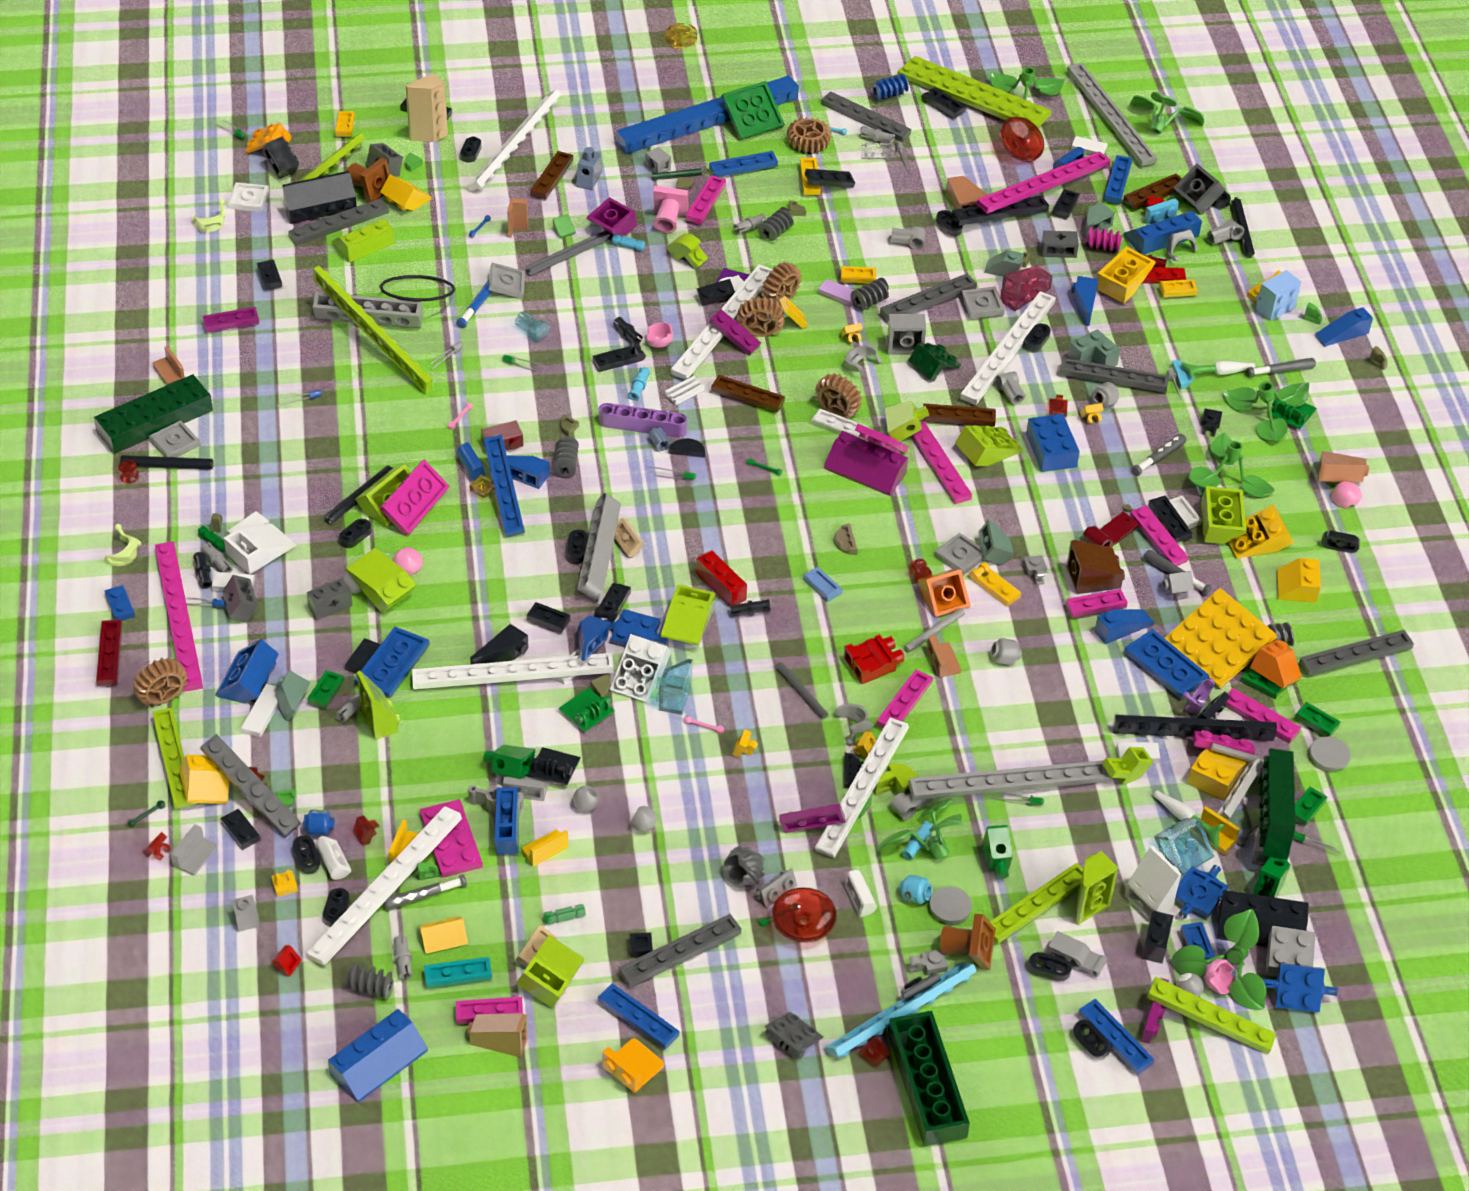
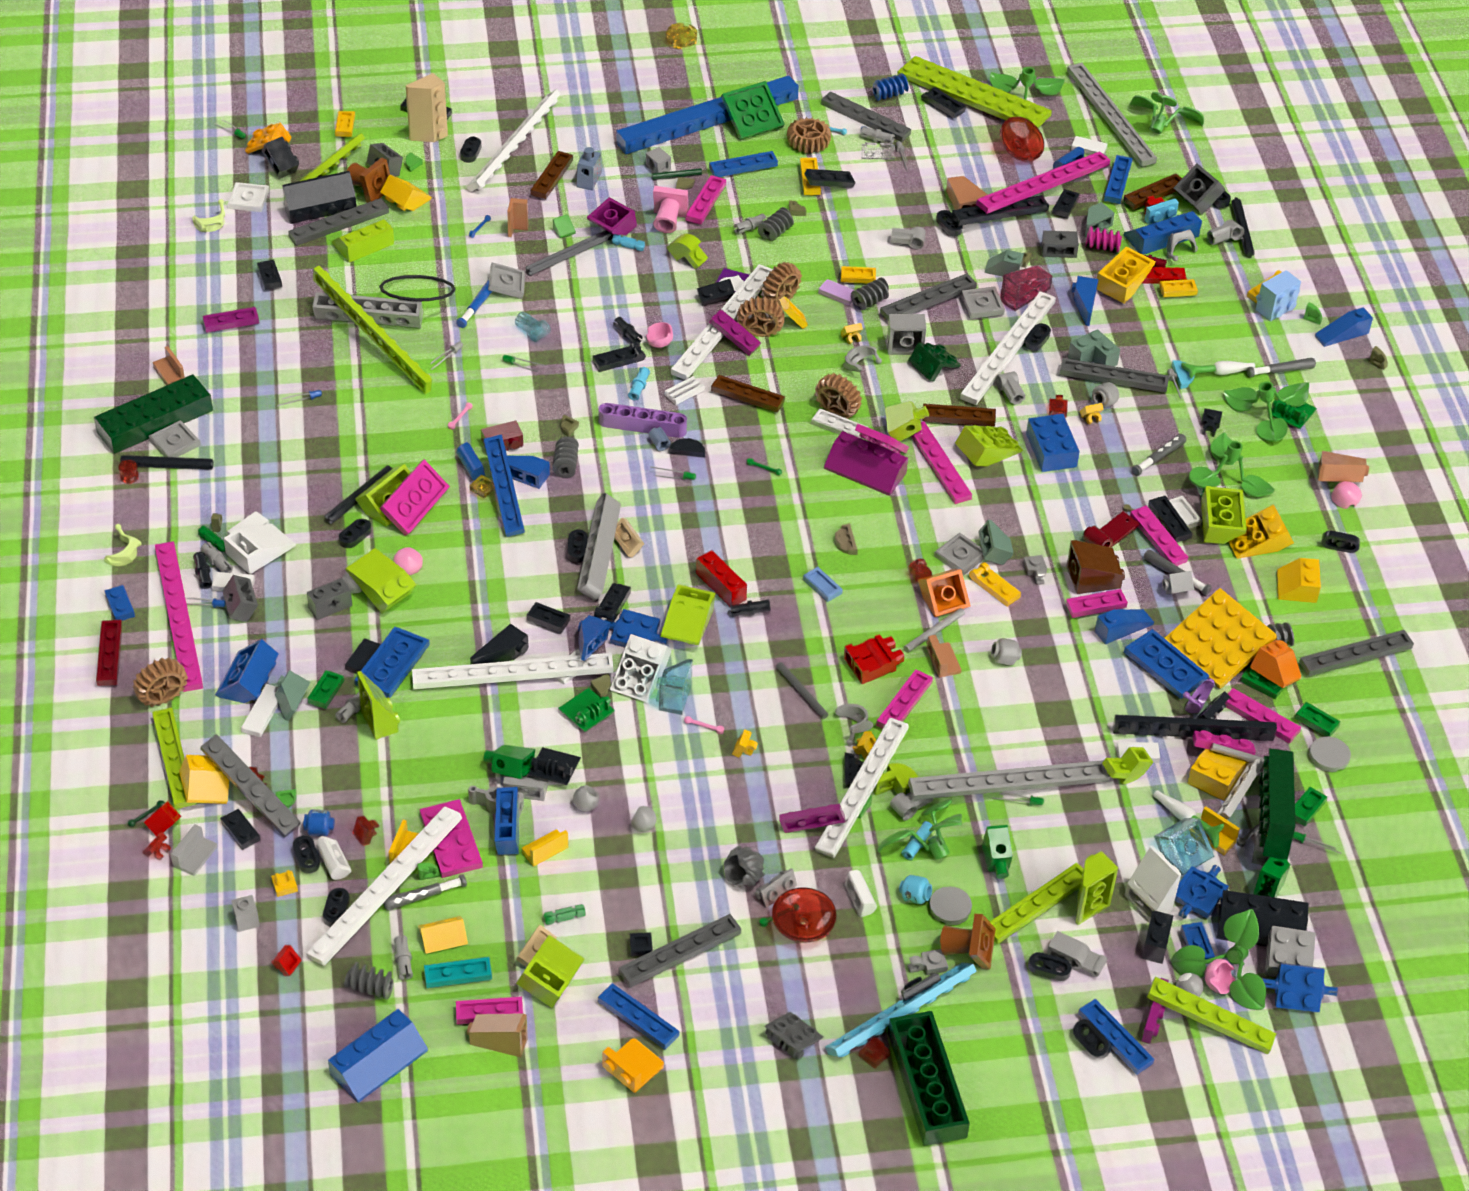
none -> red panel [144,801,181,837]

